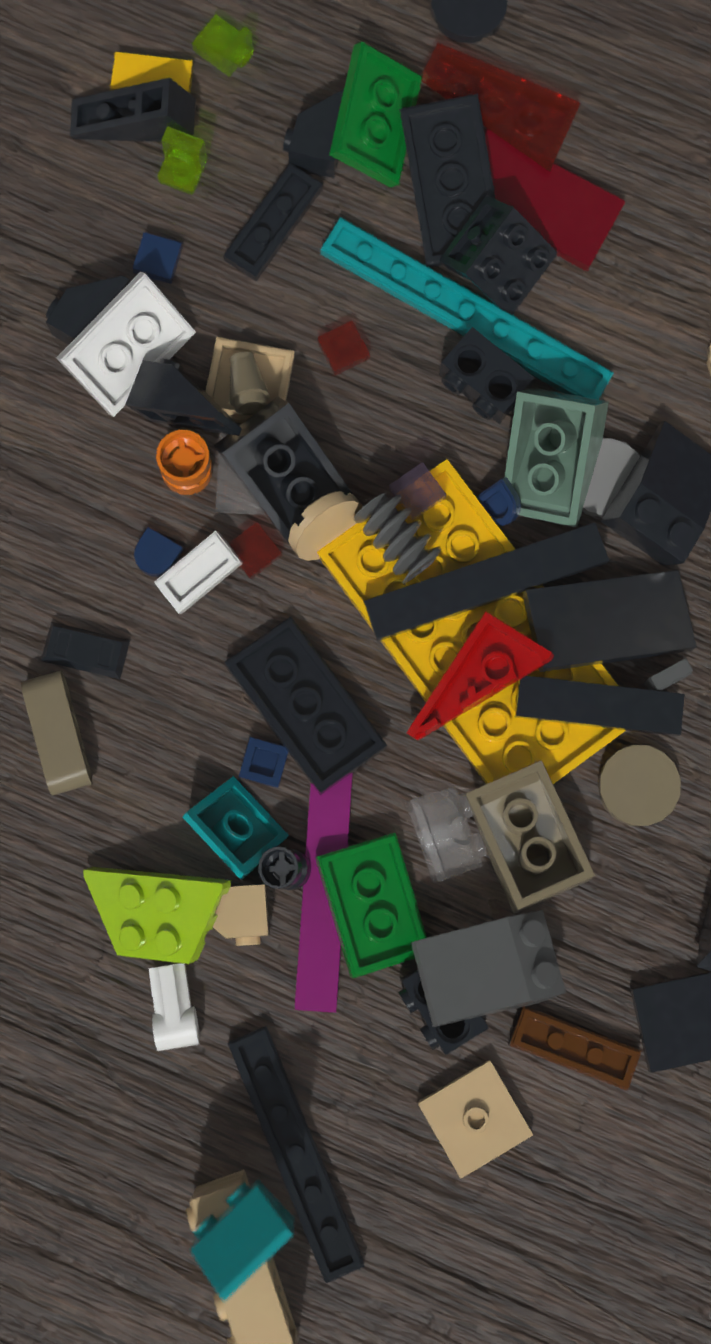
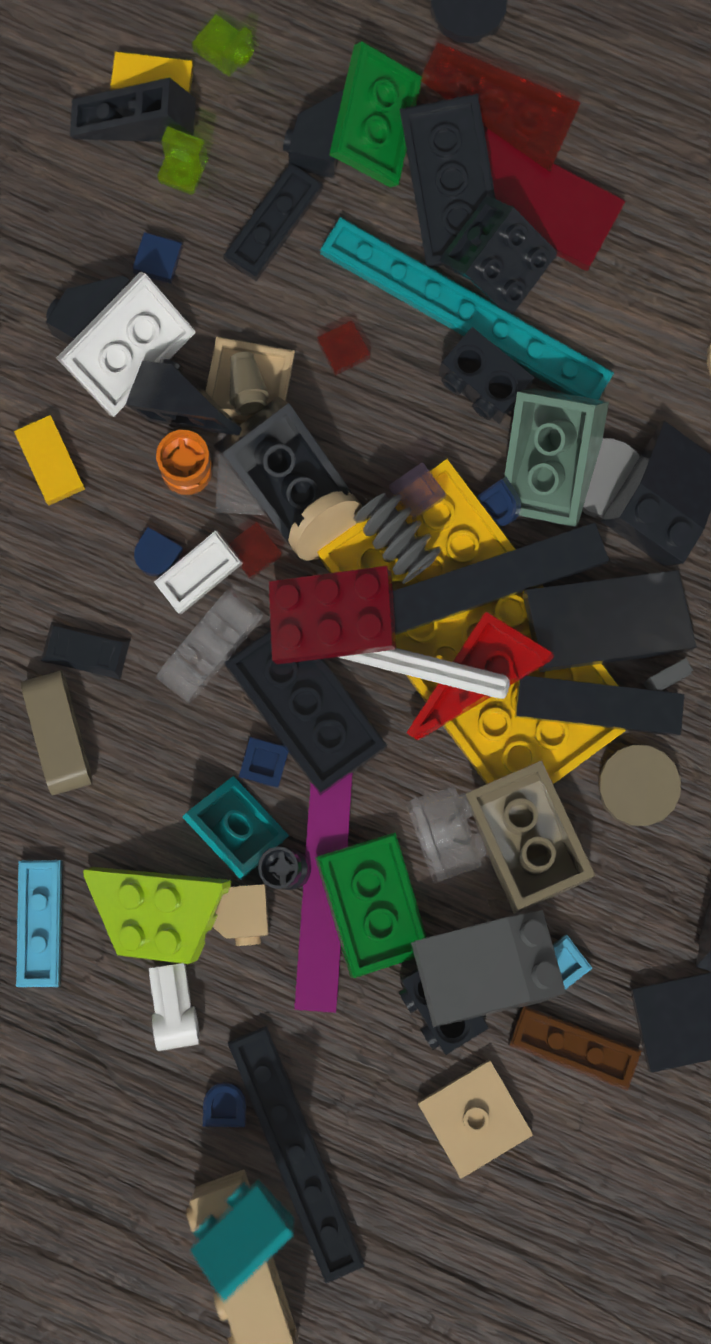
none -> yellow tile [14,415,85,506]
none -> medium azure tile [16,860,62,987]
none -> clear beam [156,587,264,704]
none -> dark blue tile [203,1082,246,1127]
none -> dark red plate [269,566,396,664]
none -> white axle [338,648,510,699]
none -> medium azure tile [552,935,592,990]

